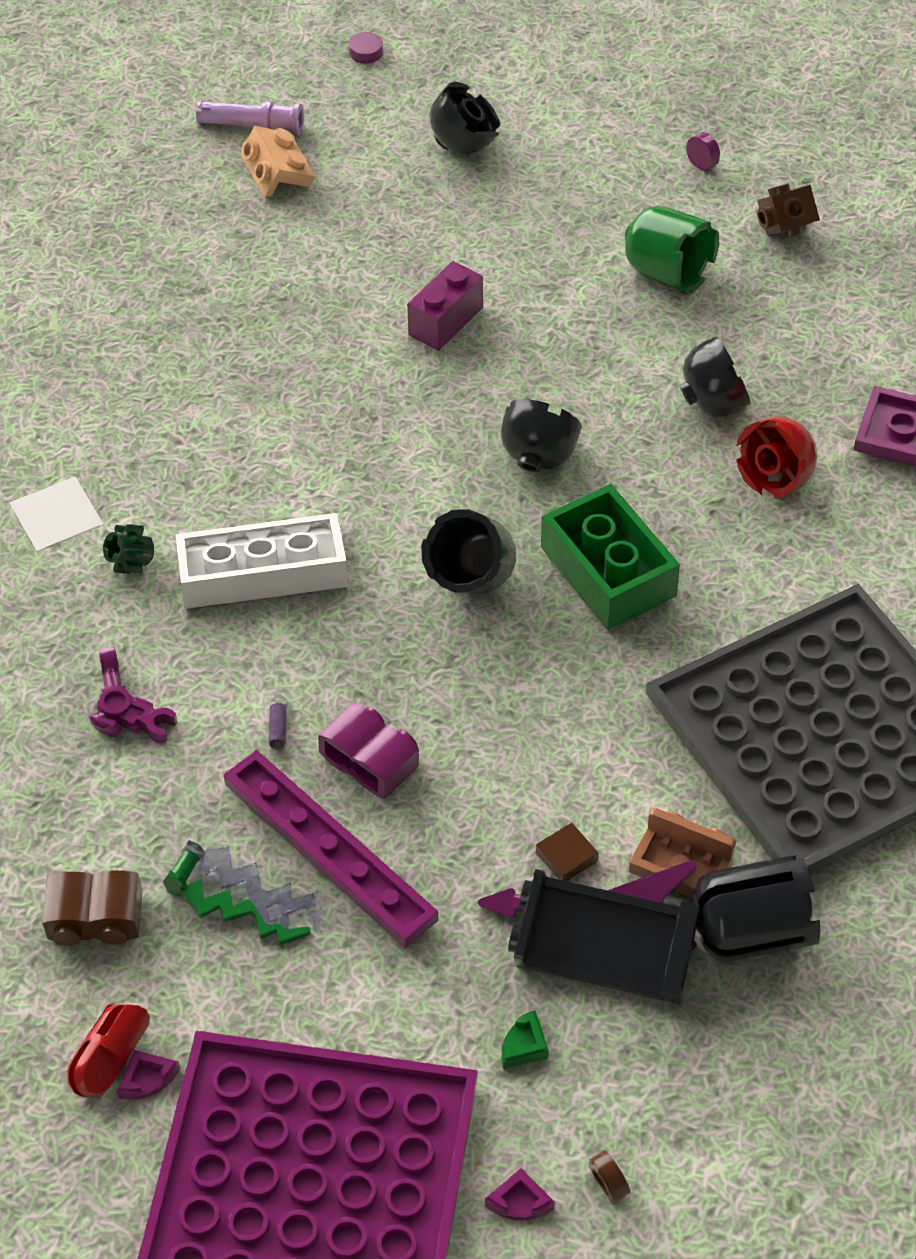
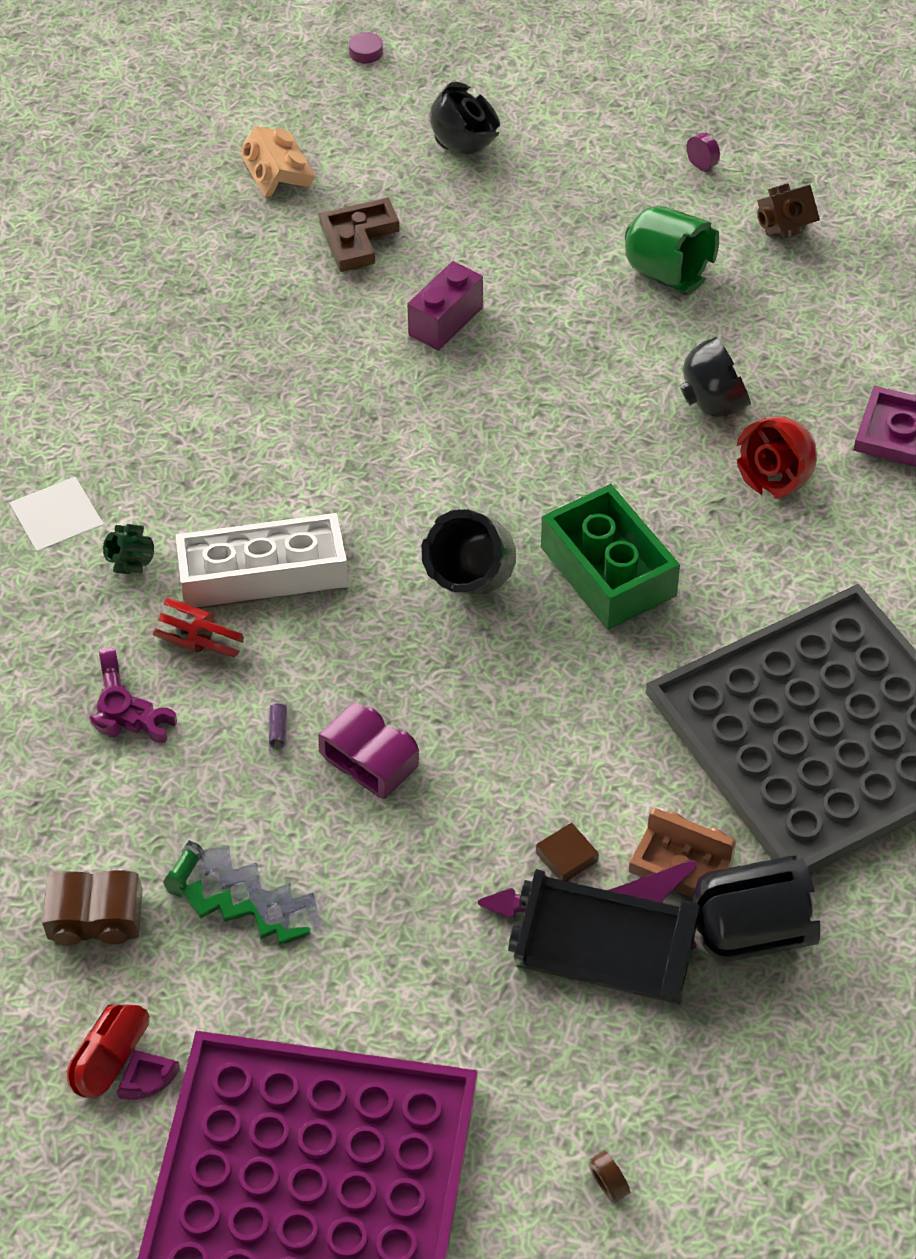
lavender pin [196,101,304,136] -> none
magenta plate [223,749,439,948] -> none
magenta tile [485,1168,555,1221] -> none
black cylinder [500,399,582,472] -> none
green tile [501,1010,549,1069] -> none
none -> red arm [153,597,244,657]
none -> reddish brown plate [319,197,400,272]

